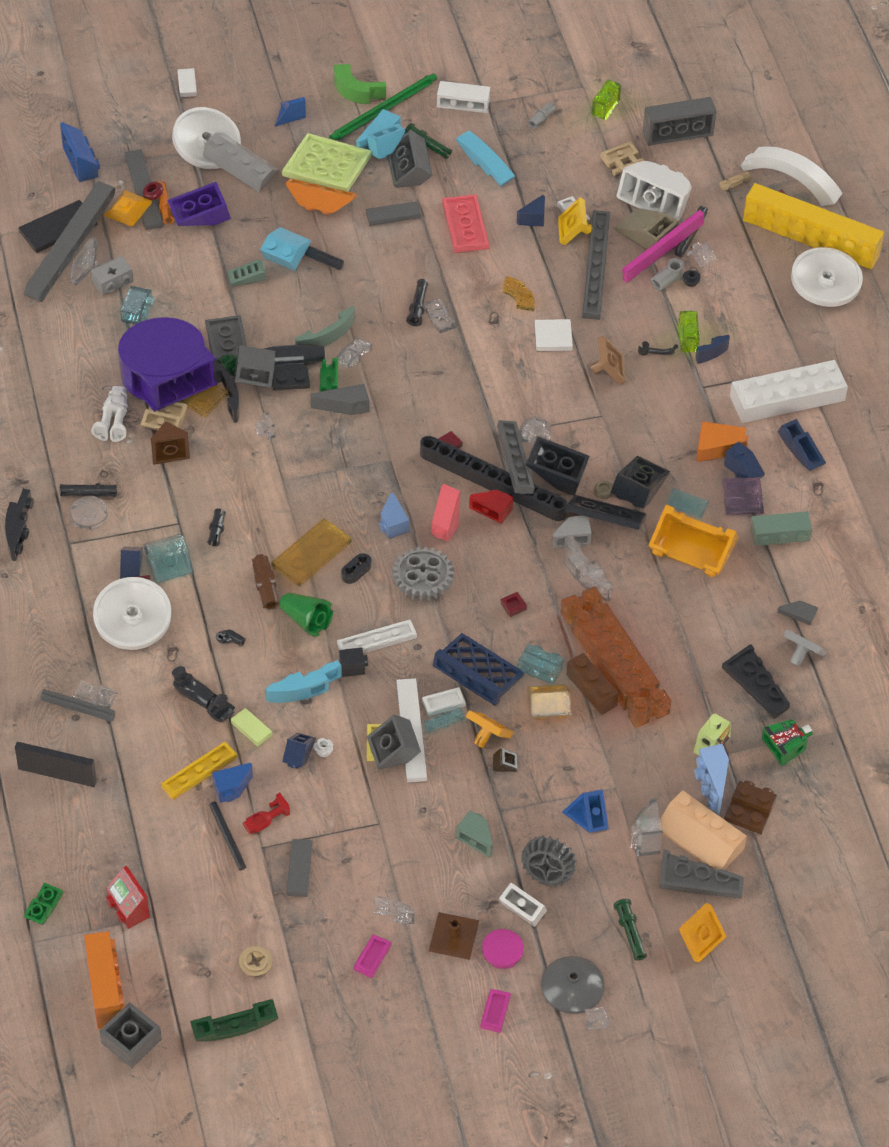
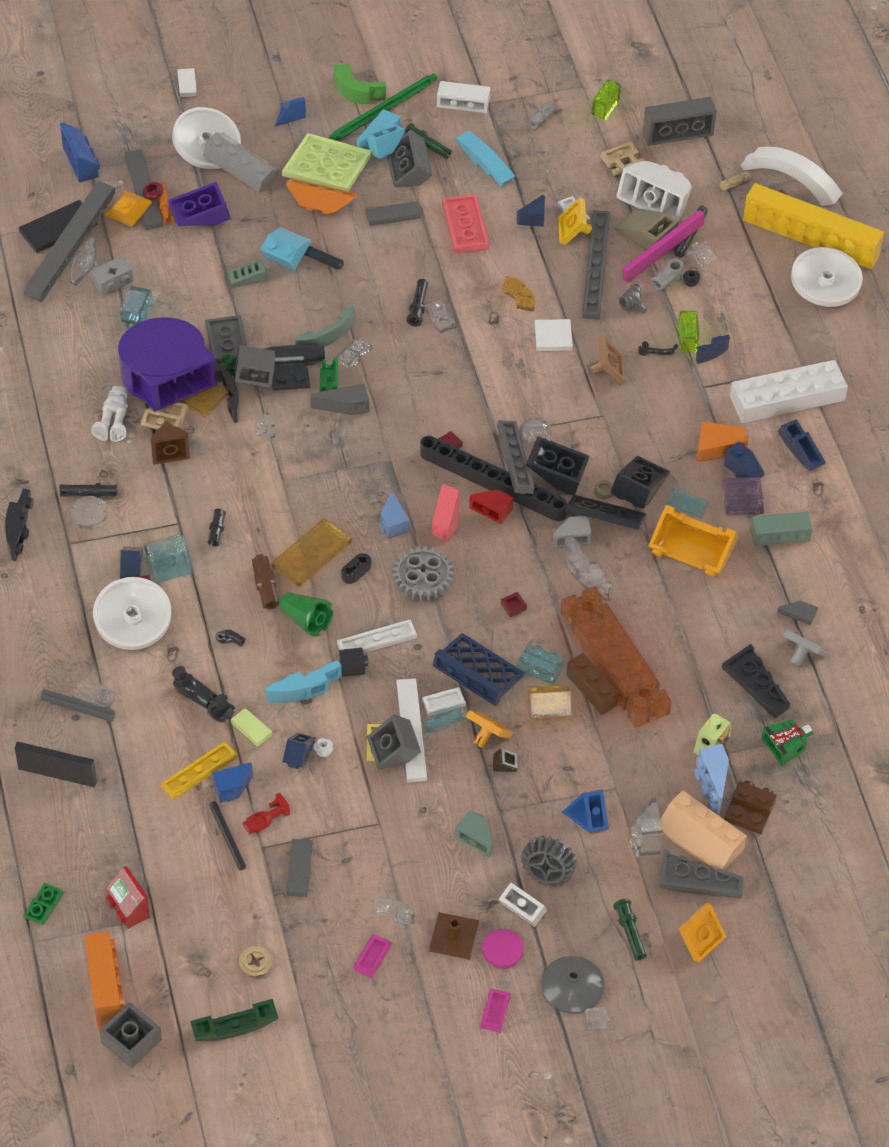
none -> dark grey animal [619,283,646,313]

